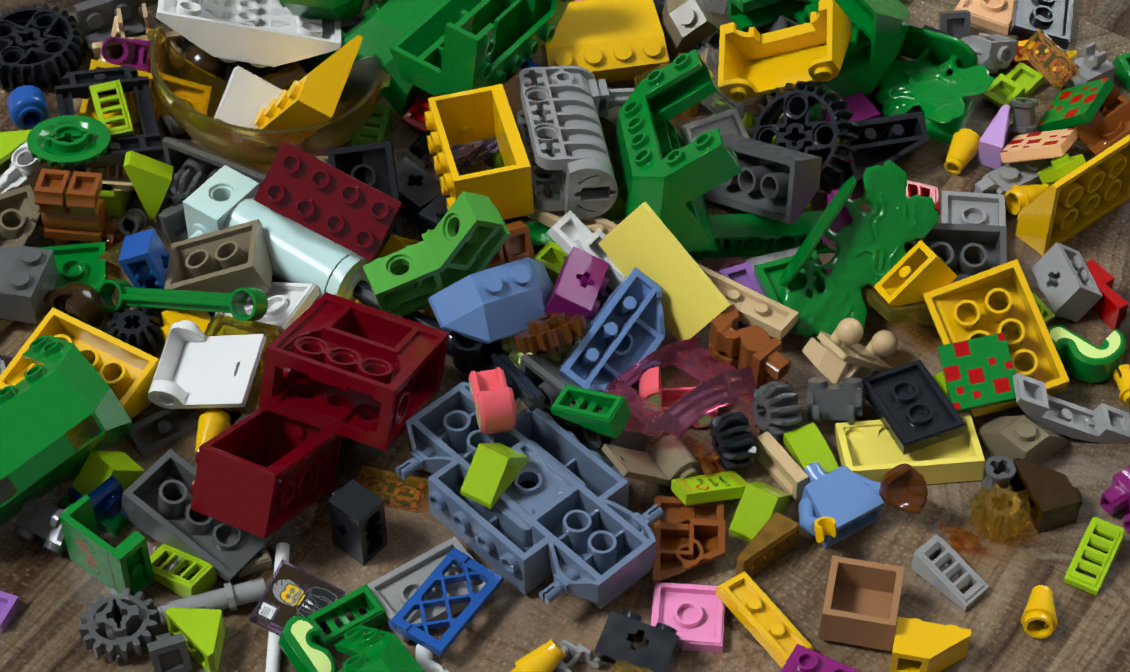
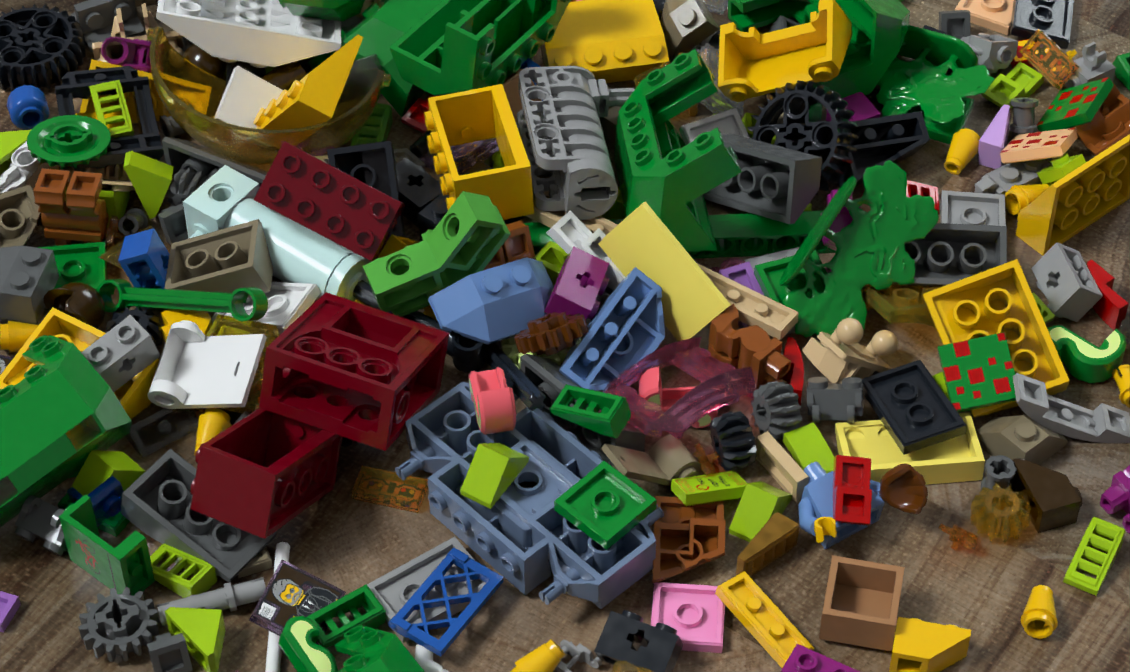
black brick [328,479,388,566] -> none
yellow slope [874,240,957,307] -> none
light grey slope [911,534,989,611] -> none
none -> yellow cone [0,320,38,353]
none -> light grey brick [81,315,160,392]
none -> green plate [554,461,657,550]
none -> red slope [782,337,804,409]
none -> red slope [833,455,872,526]

